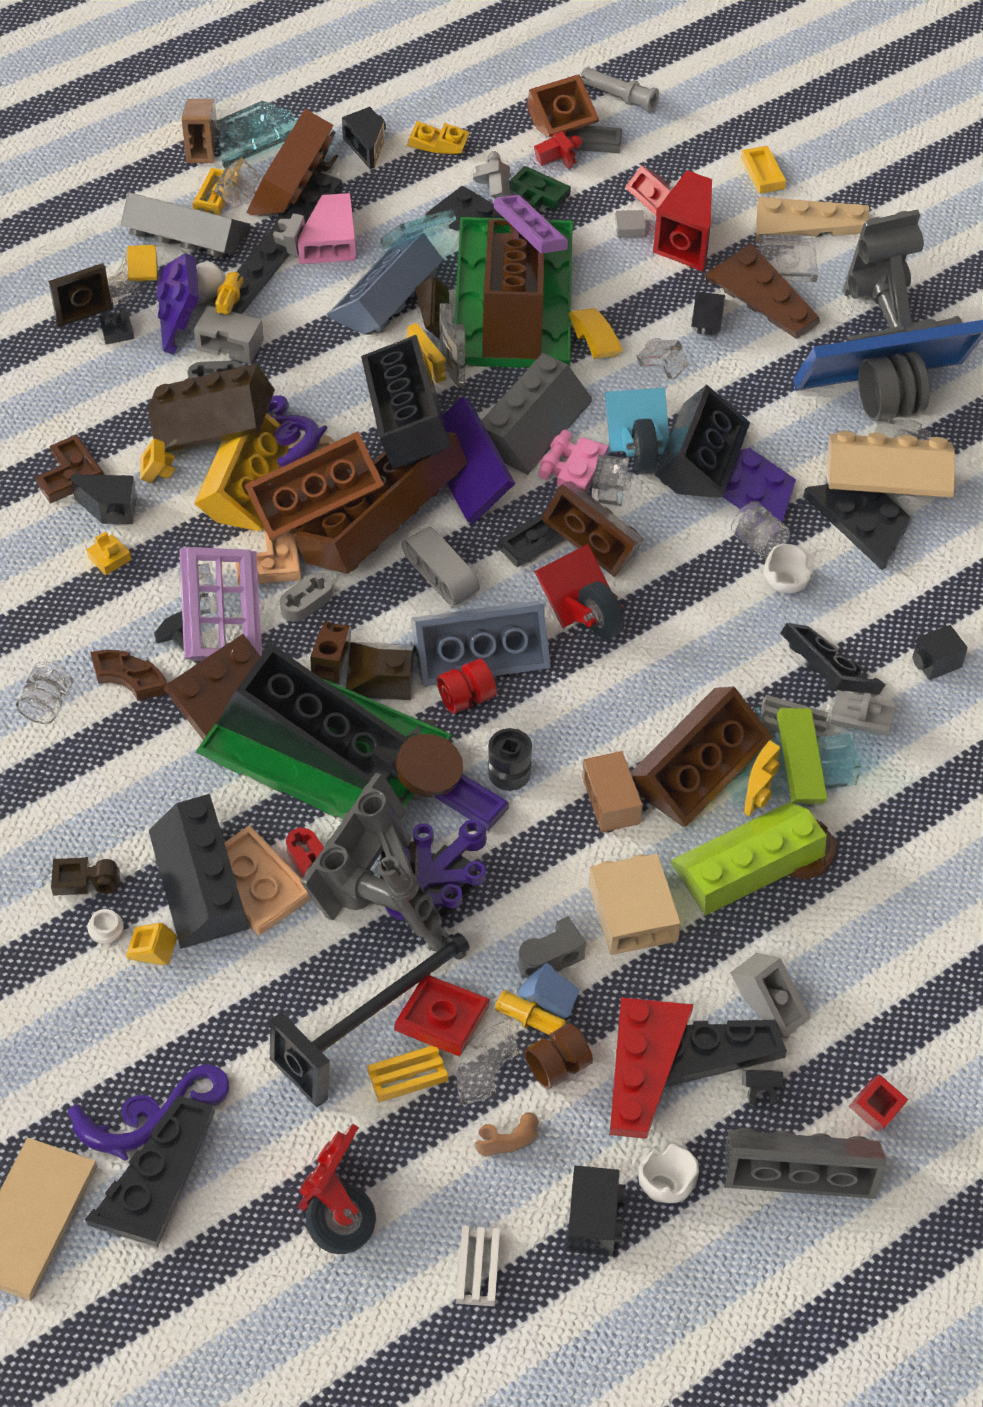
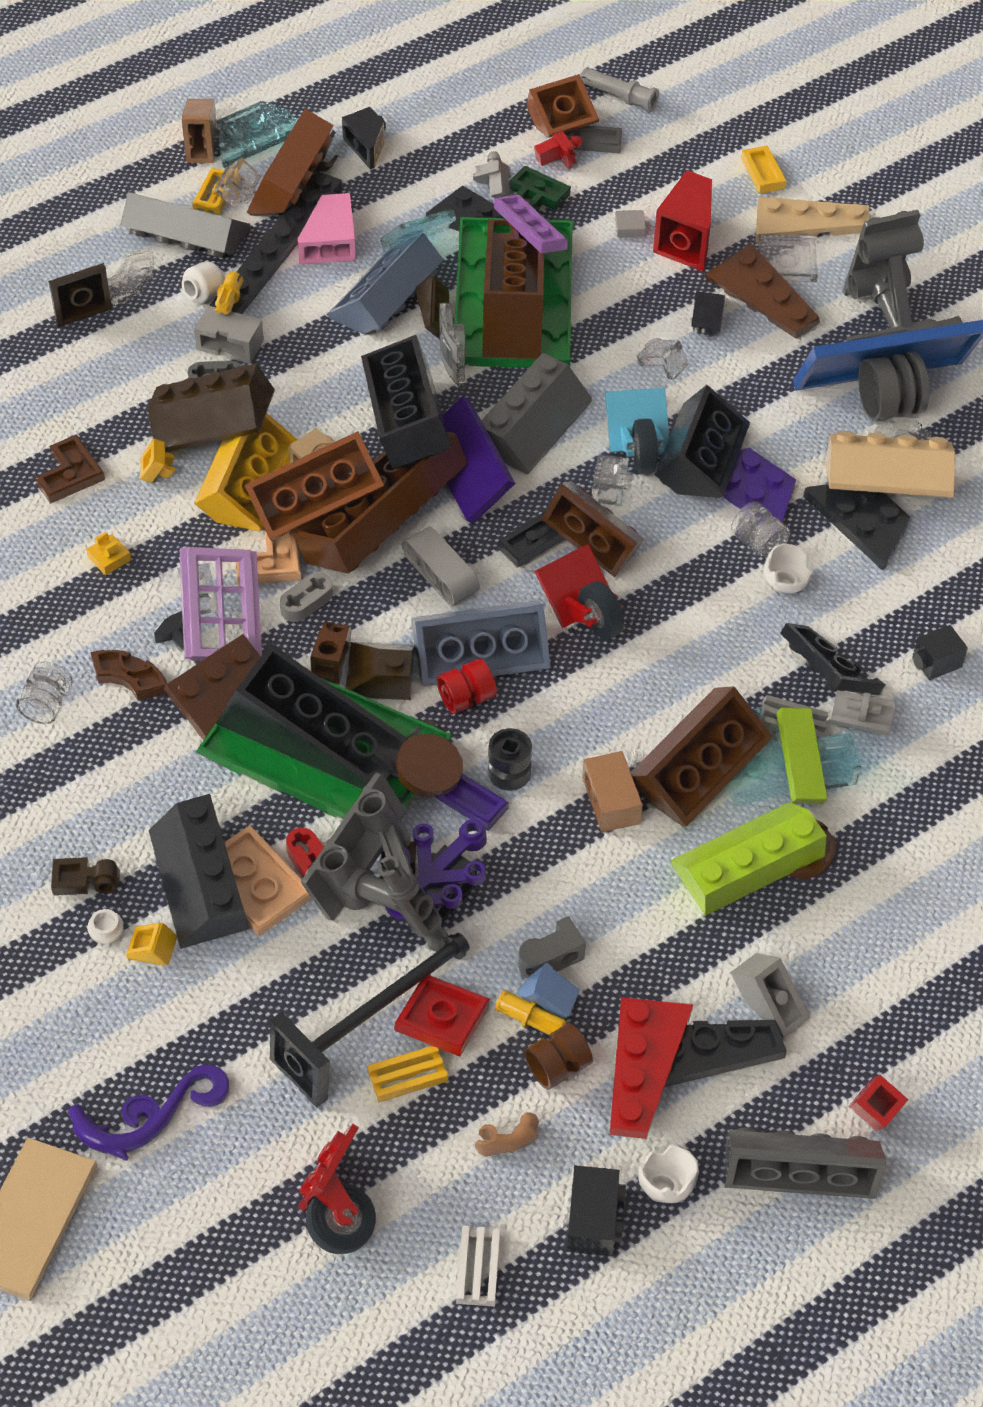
black slope [71,475,137,524] -> none
black wing [85,1095,215,1247] -> none
black tile [99,307,134,344] -> none
yellow slope [127,245,158,281] -> none
dark purple wing [156,253,199,354] -> none
dark purple plant [267,395,327,468] -> none
light grey tile [273,213,305,255] -> none
yellow slope [407,121,470,154] -> none
yellow tile [407,323,446,383] -> none
clear tile [457,1018,519,1106] -> none
bright pink plate [538,430,609,491] -> none
yellow slope [568,308,623,359] -> none
tan brick [589,853,681,955] -> none
panel [625,165,673,216] -> none
black tile [742,1070,783,1105] -> none
yellow slope [744,740,781,817] -> none

